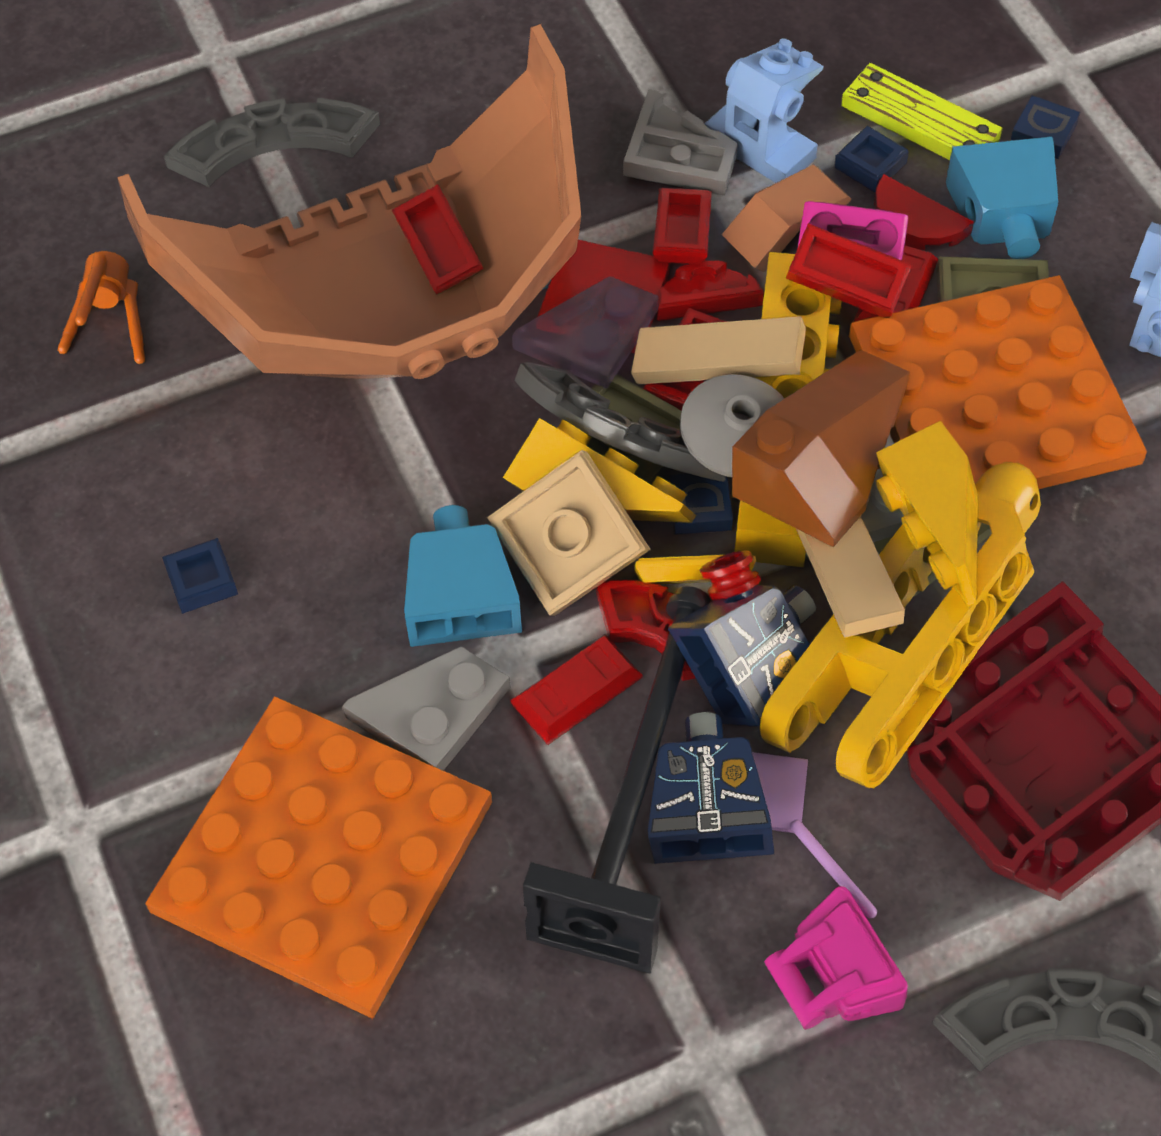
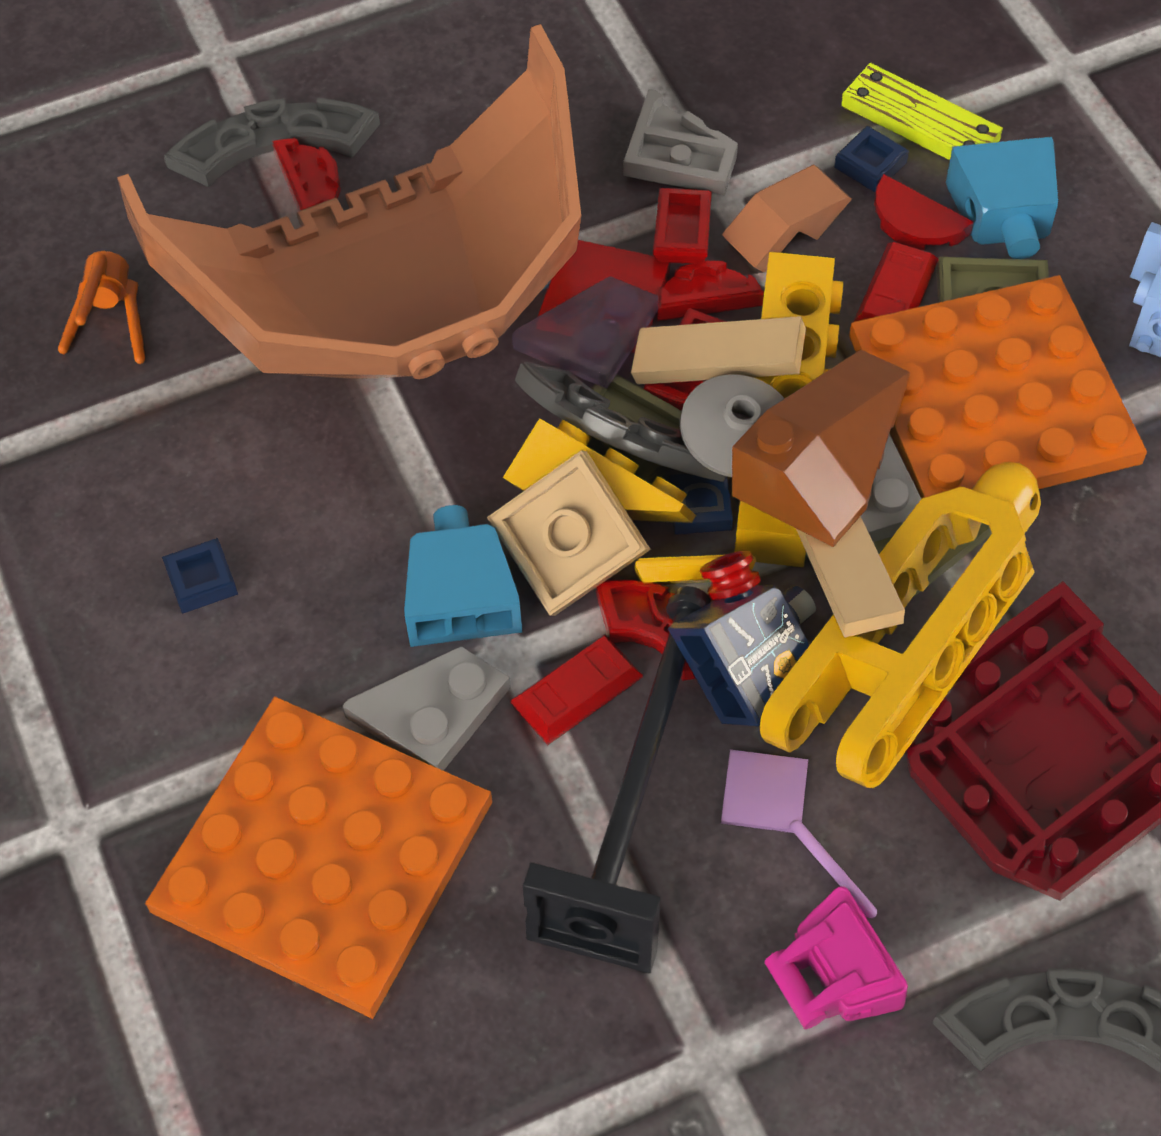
red tile [392,184,484,295] -> none
dark blue torso [648,712,774,864] -> none
light blue tile [705,39,823,183] -> none
red tile [785,223,912,318] -> none
dark pink piece [798,201,909,260] -> none
yellow slope [875,421,978,607] -> none
dark blue tile [1010,95,1080,160] -> none
none -> red tile [272,138,341,211]

